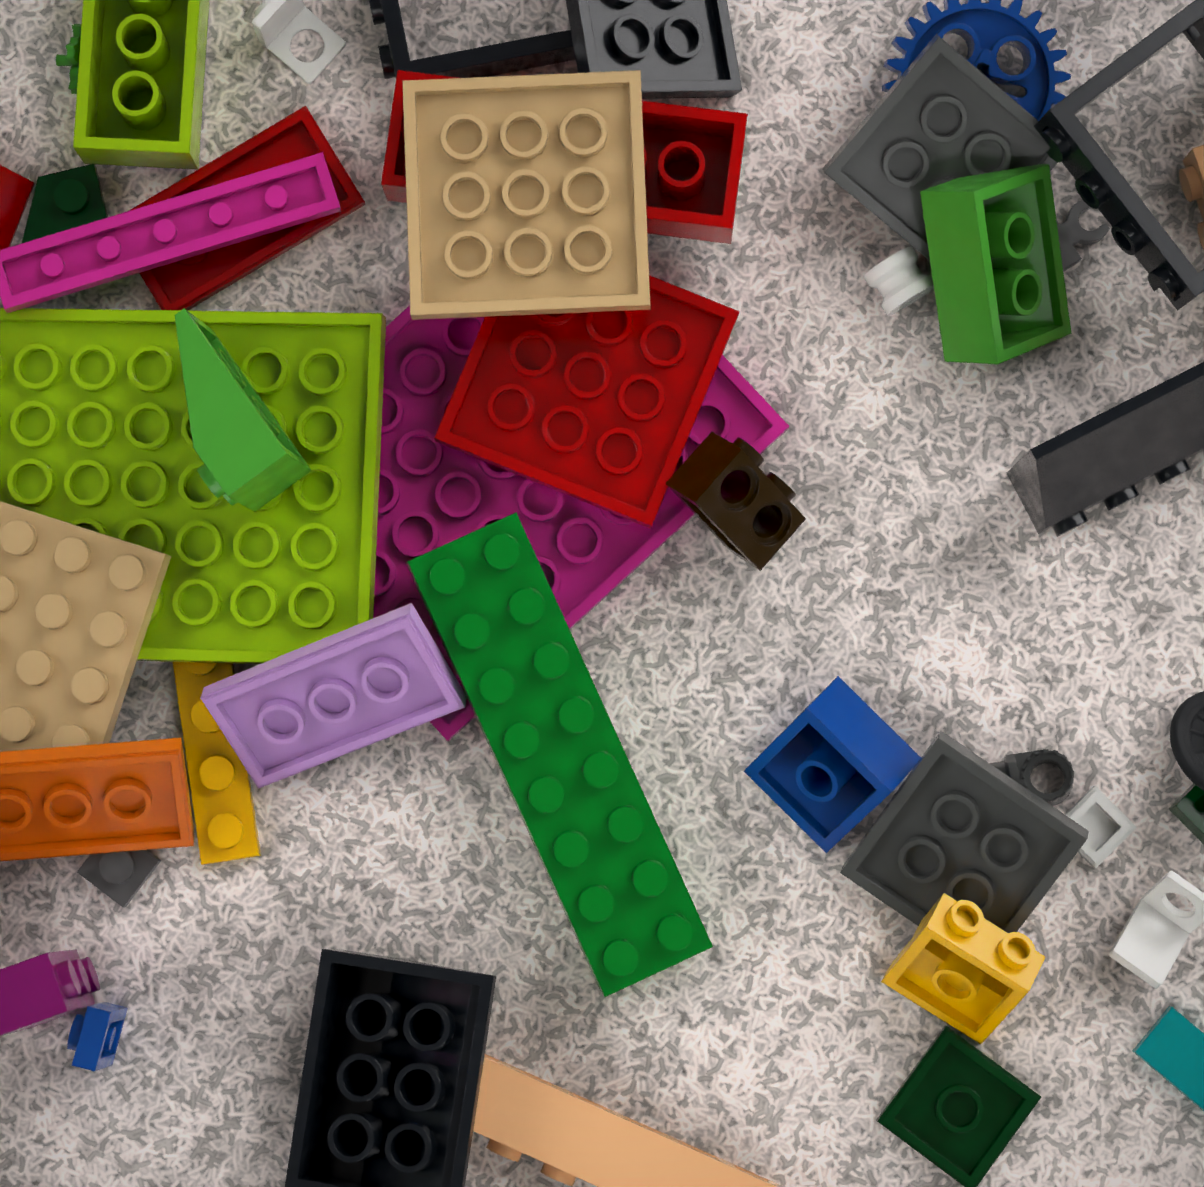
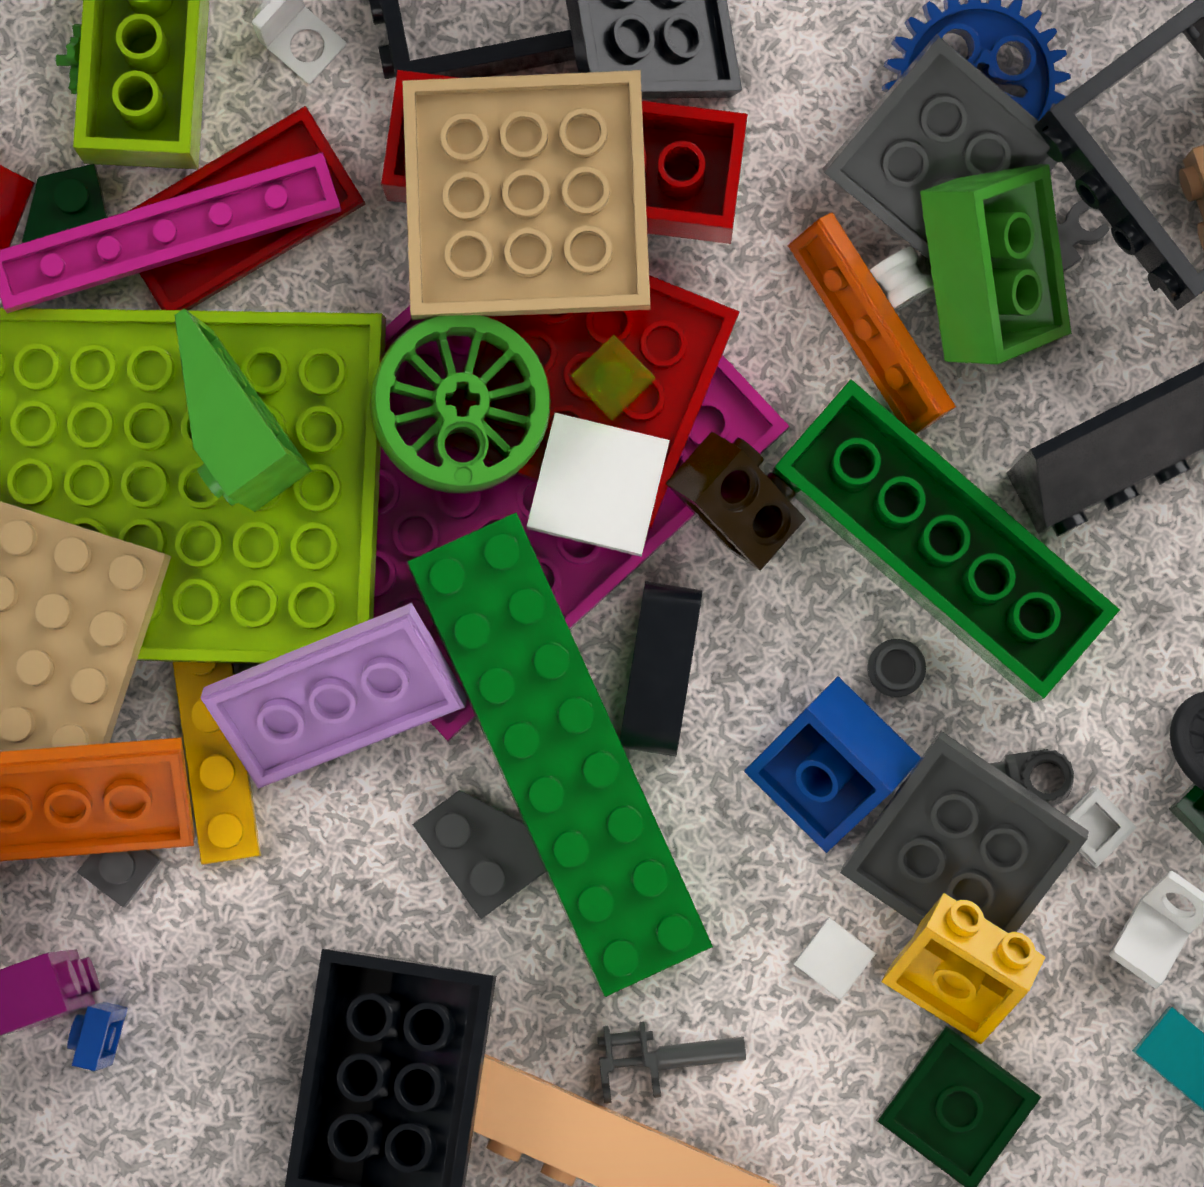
none -> bright green piece [370,315,551,493]
none -> dark grey wing [412,790,546,919]
none -> white tile [527,413,670,557]
none -> clear neon green plate [571,335,655,421]
none -> dark grey piece [597,1021,746,1104]
none -> black beam [620,581,703,757]
none -> green brick [772,379,1120,703]
none -> orange tile [787,212,956,435]
none -> white tile [793,917,876,1000]
none -> dark grey plate [867,639,926,697]

